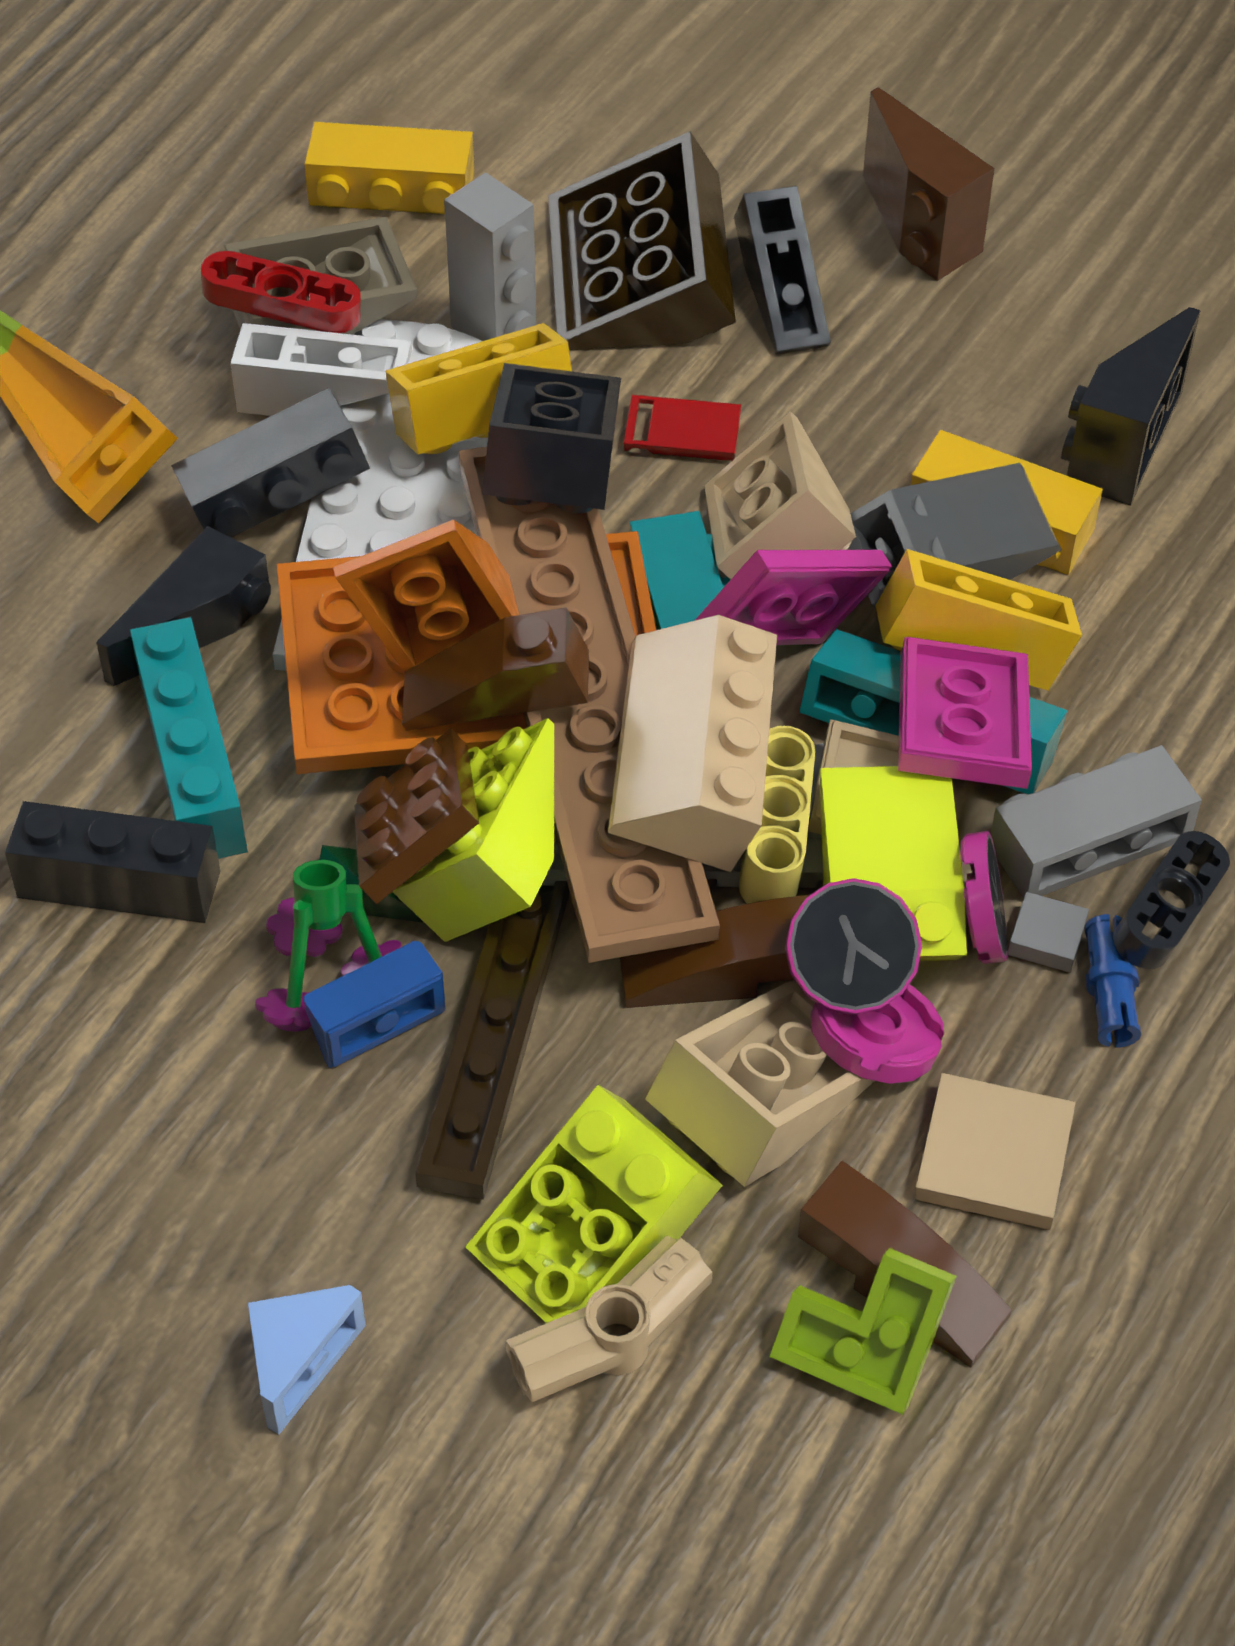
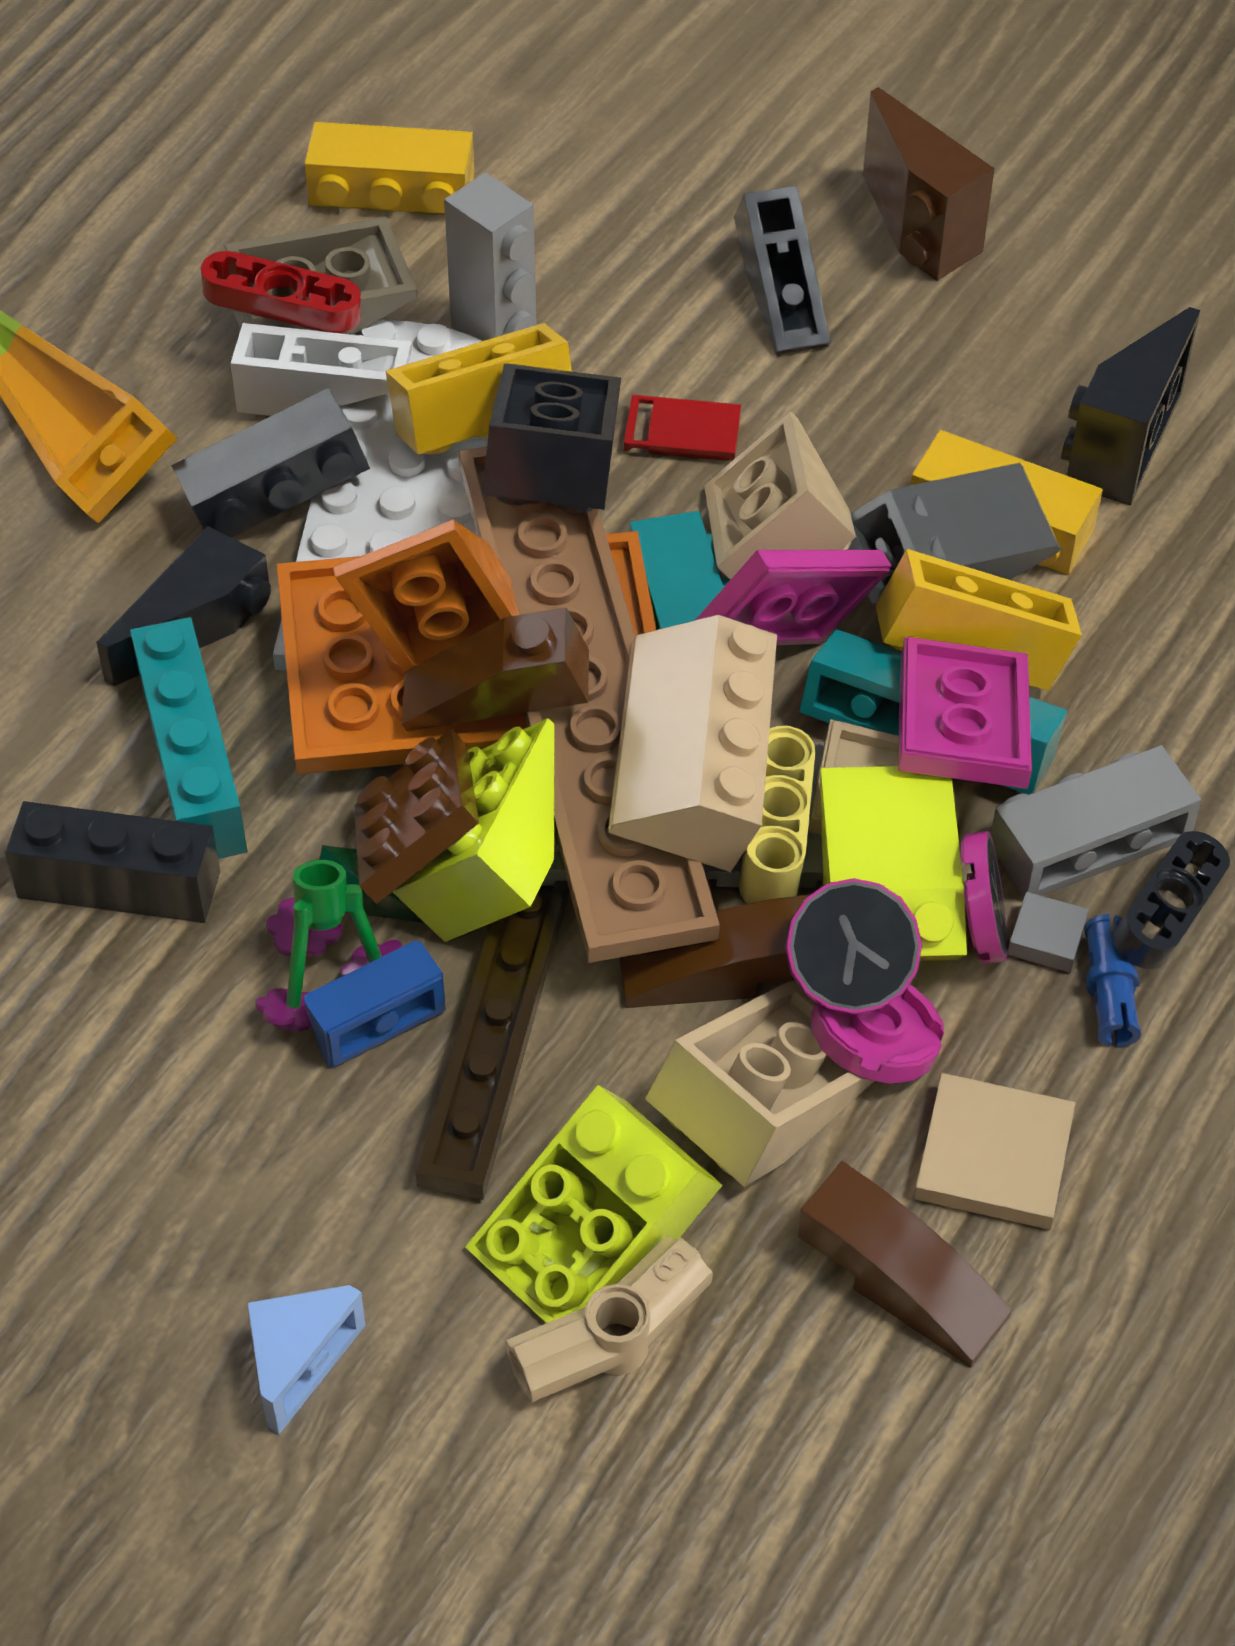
dark brown slope [548,131,736,350] -> none
lime plate [769,1248,957,1415] -> none

